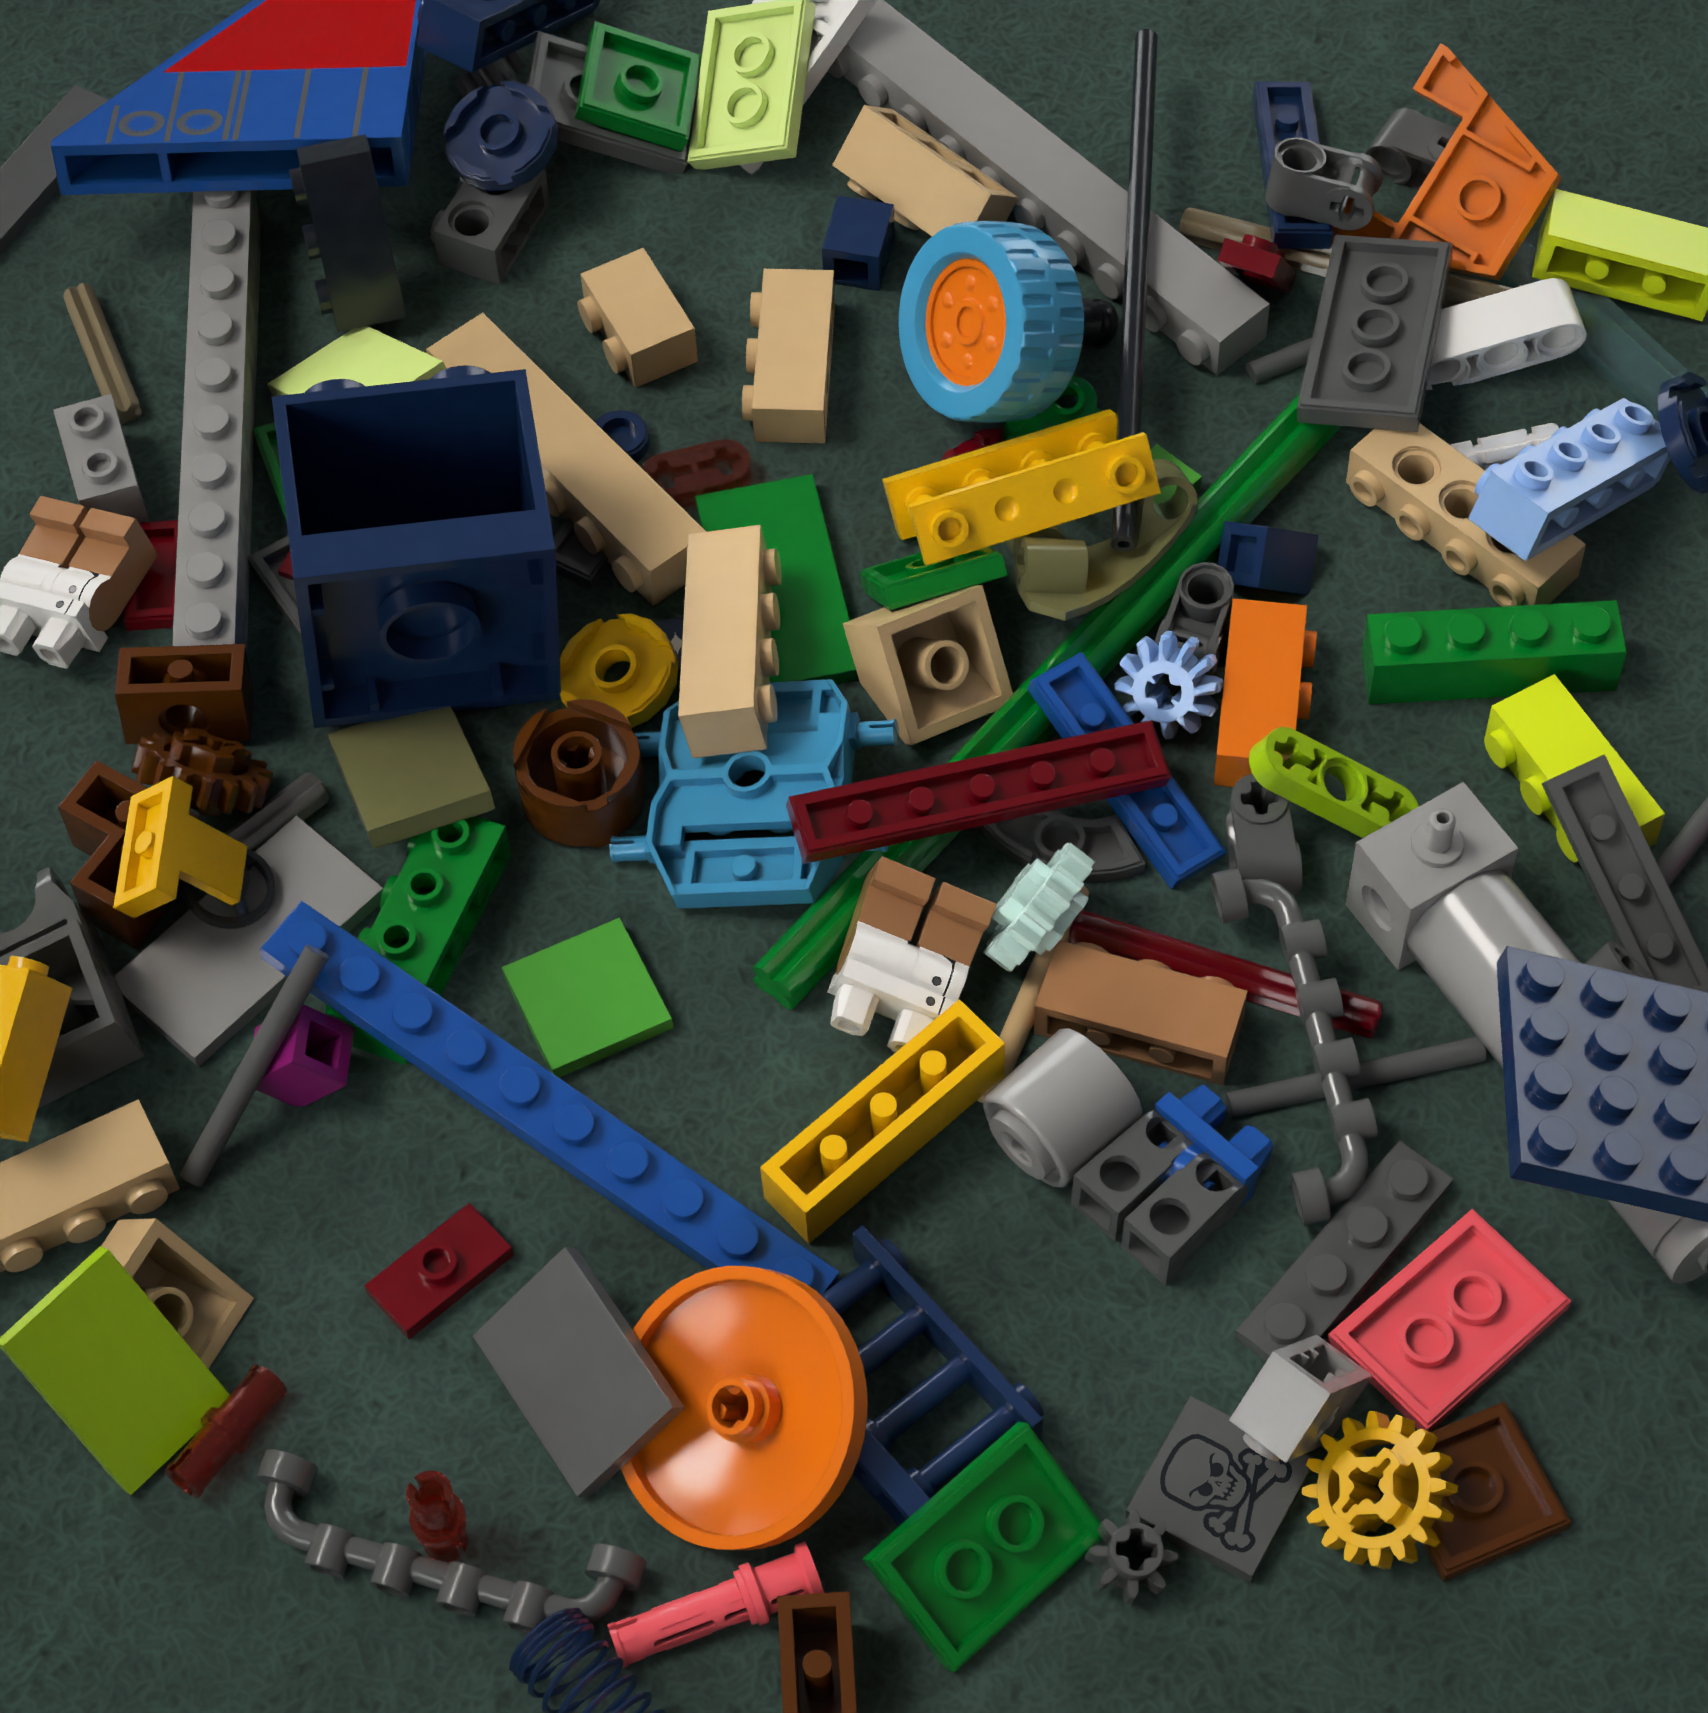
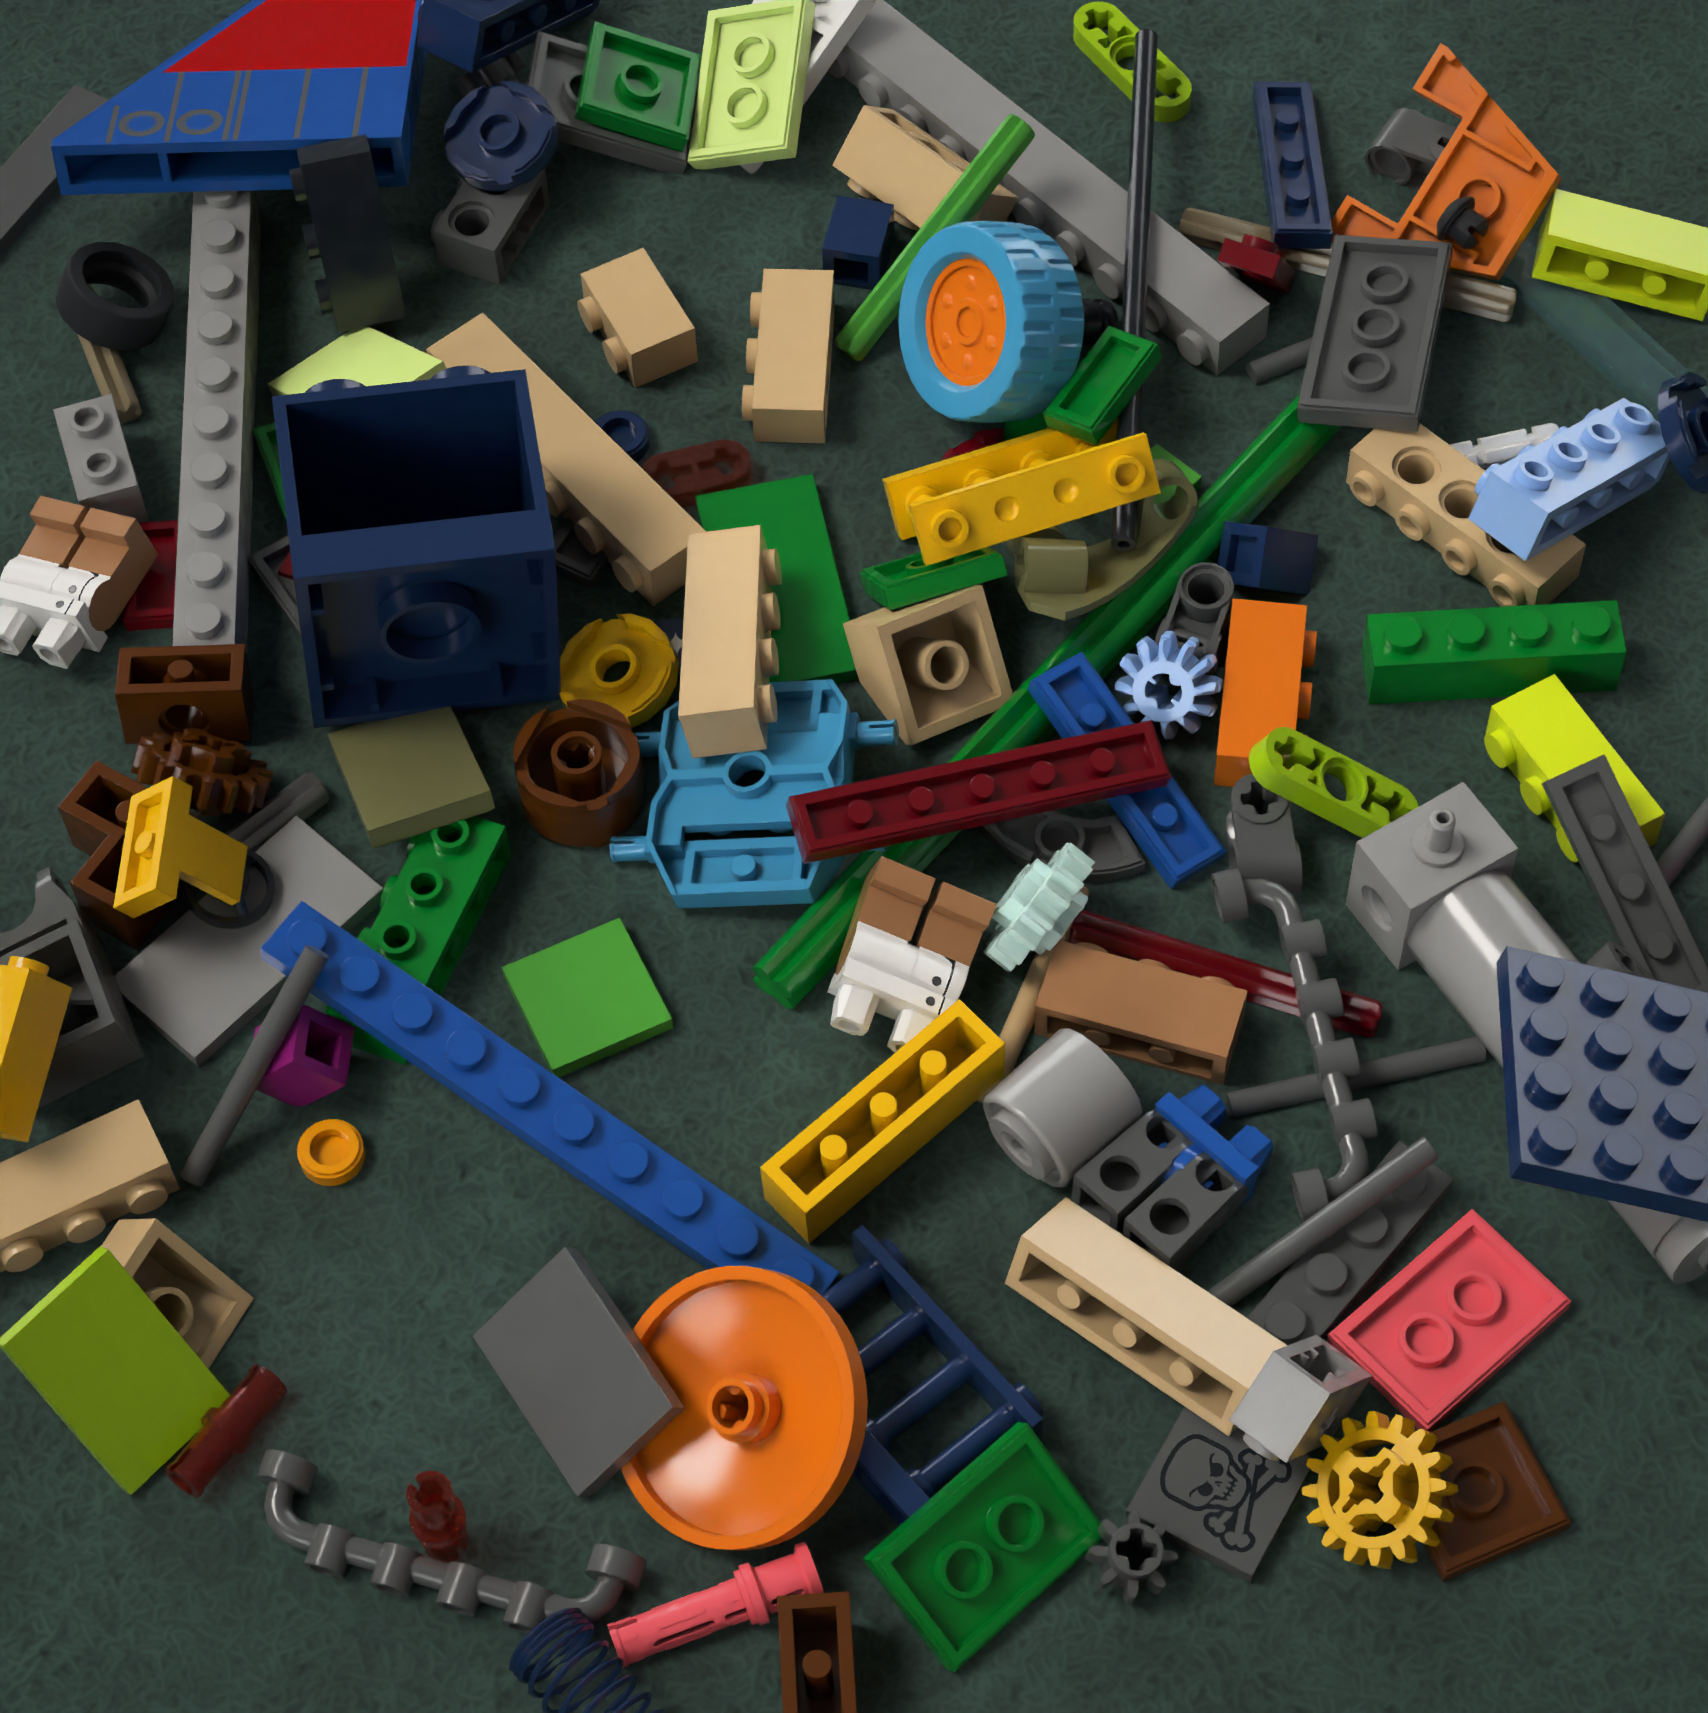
dark red plate [364,1202,514,1340] -> none
dark grey piece [1265,137,1383,231] -> none
white beam [1426,278,1587,390] -> none
none -> black tyre [56,242,174,350]
none -> light orange tile [297,1119,365,1186]
none -> bright green axle [835,114,1035,361]
none -> tan brick [1005,1197,1288,1436]
none -> green tile [1043,326,1162,446]
none -> lime beam [1073,1,1192,123]
none -> dark grey bar [1207,1136,1439,1307]
none -> black piece [1437,197,1488,249]

